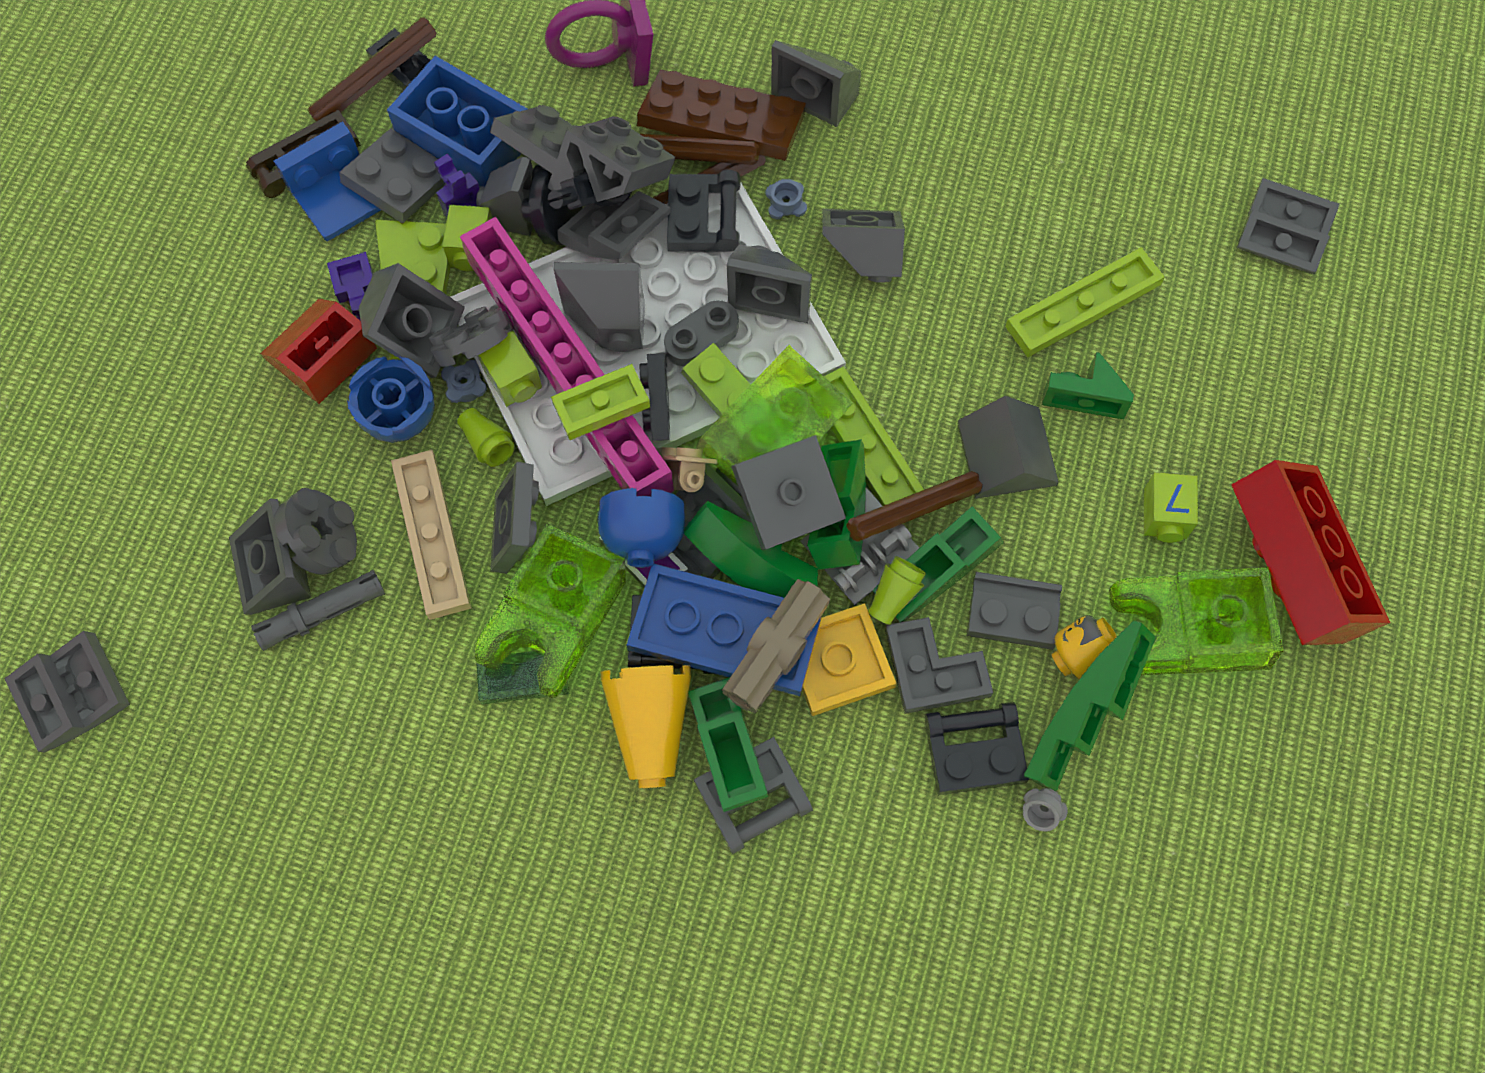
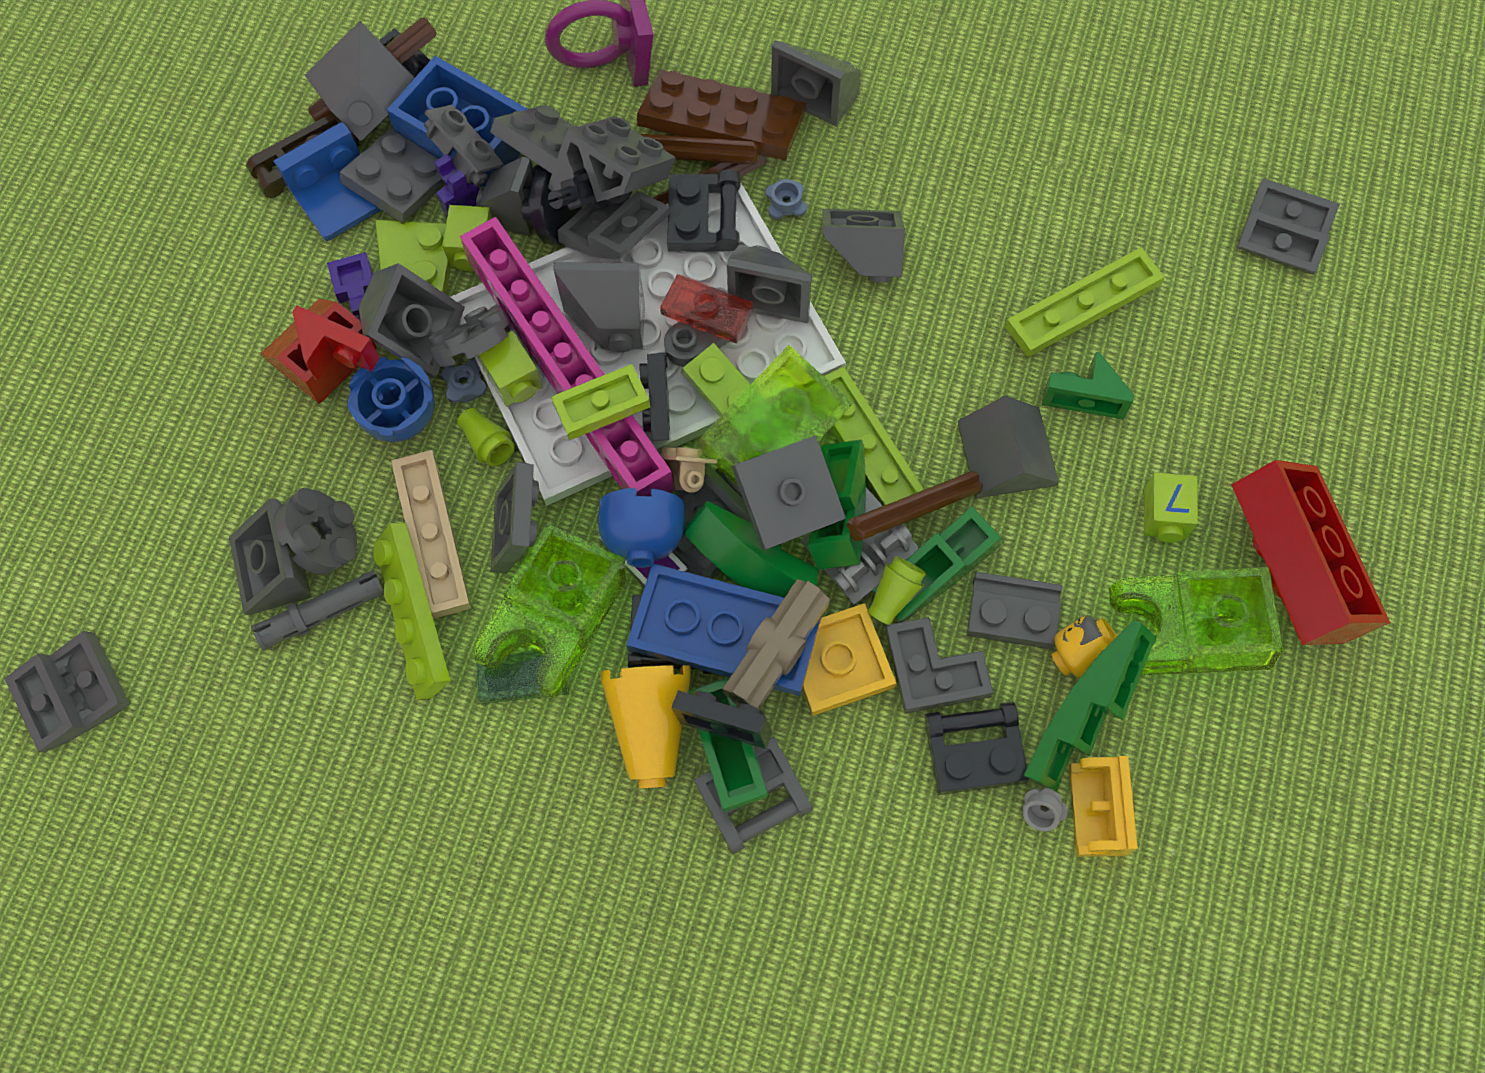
none -> red slope [292,305,380,381]
none -> dark grey slope [305,20,415,141]
none -> lime plate [373,523,451,700]
none -> dark grey hinge [424,105,504,187]
none -> clear red plate [660,274,753,344]
none -> black plate [671,691,772,749]
none -> yellow hinge [1069,756,1138,857]

